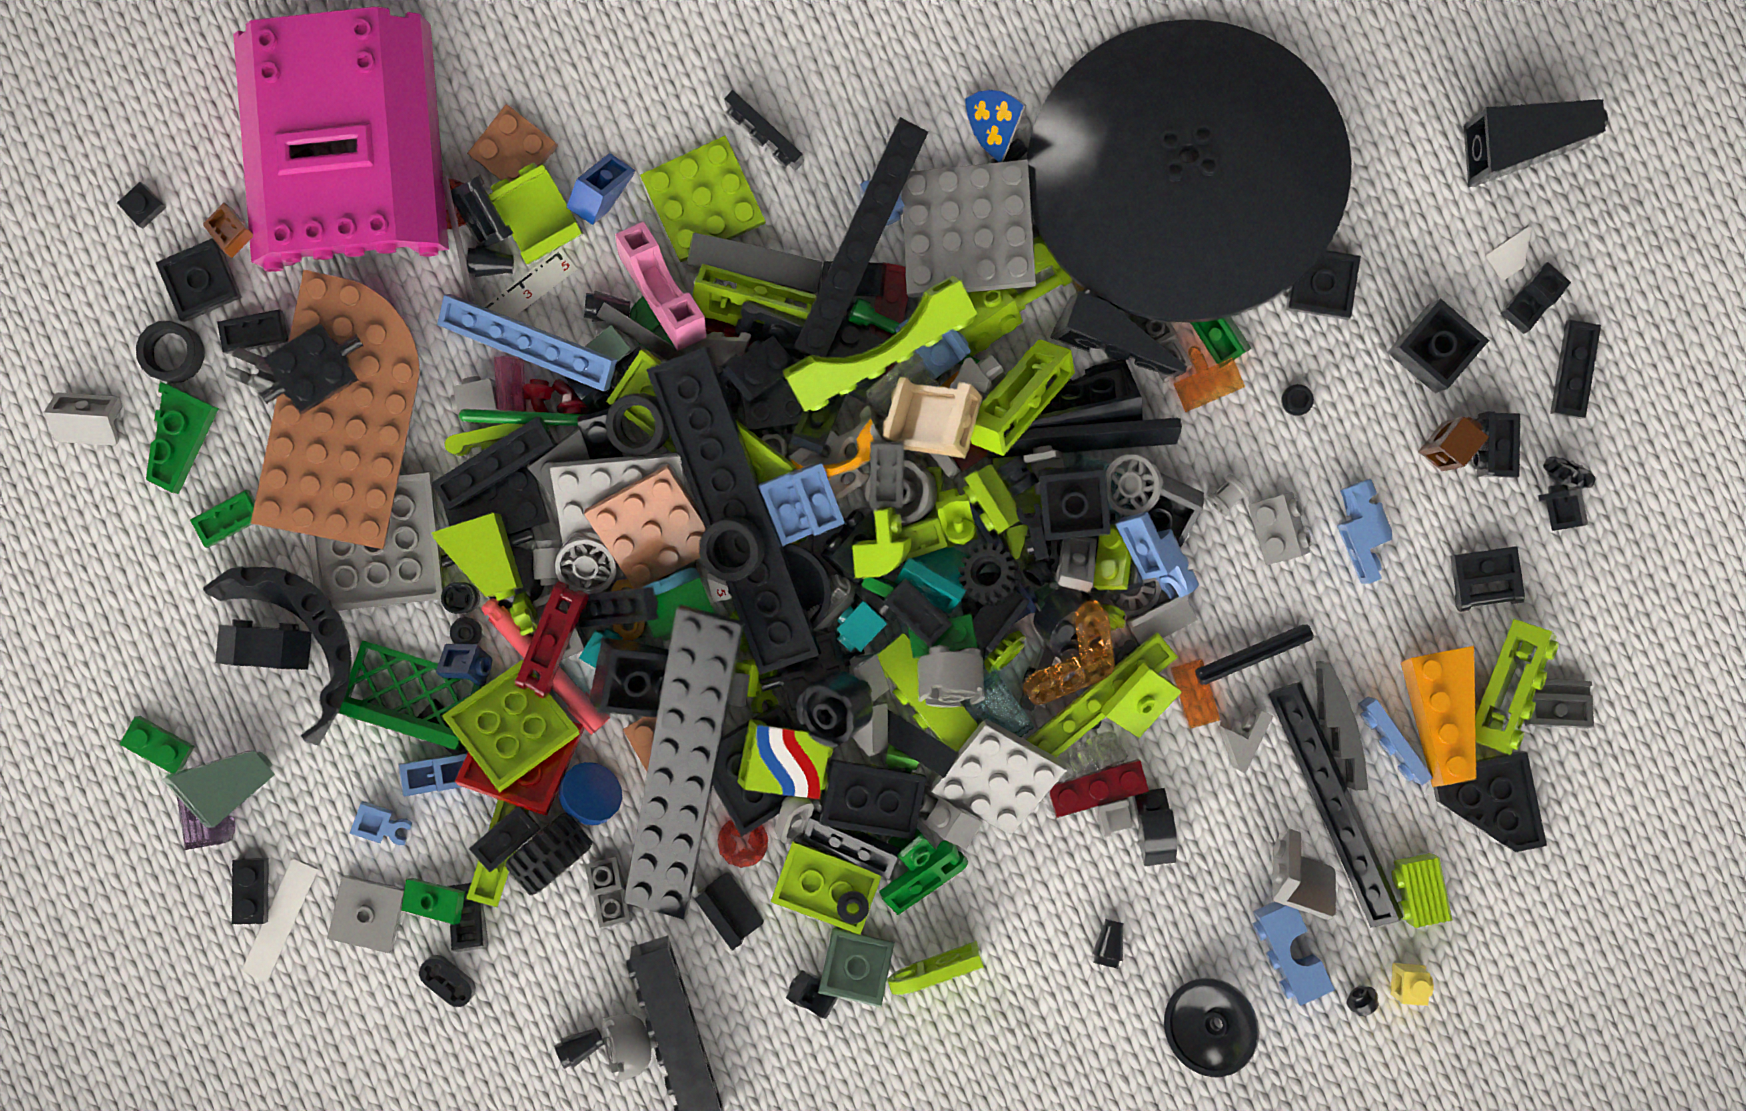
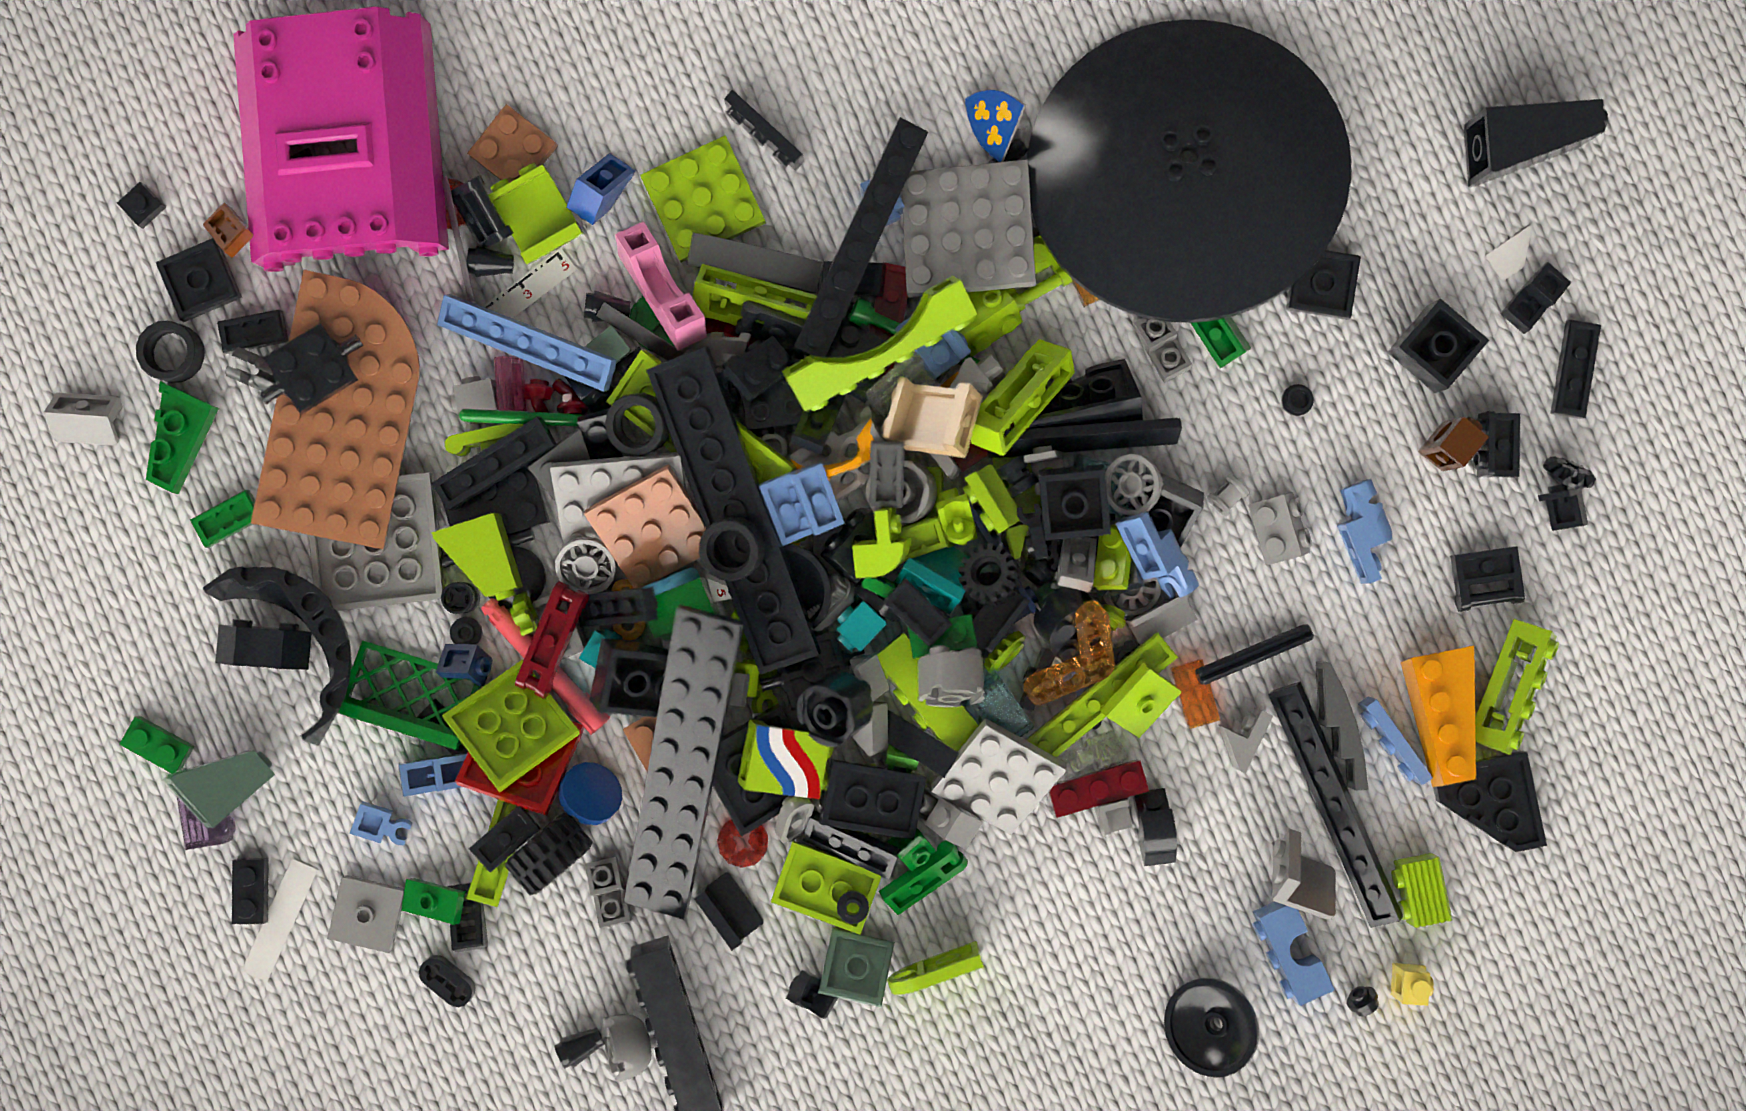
light grey brick [533,540,566,585] -> none
black wedge [1050,290,1187,377] -> none
black cone [1092,919,1124,969] -> none
clear orange plate [1173,345,1245,412] -> none
dark grey plate [1525,679,1594,729] -> none

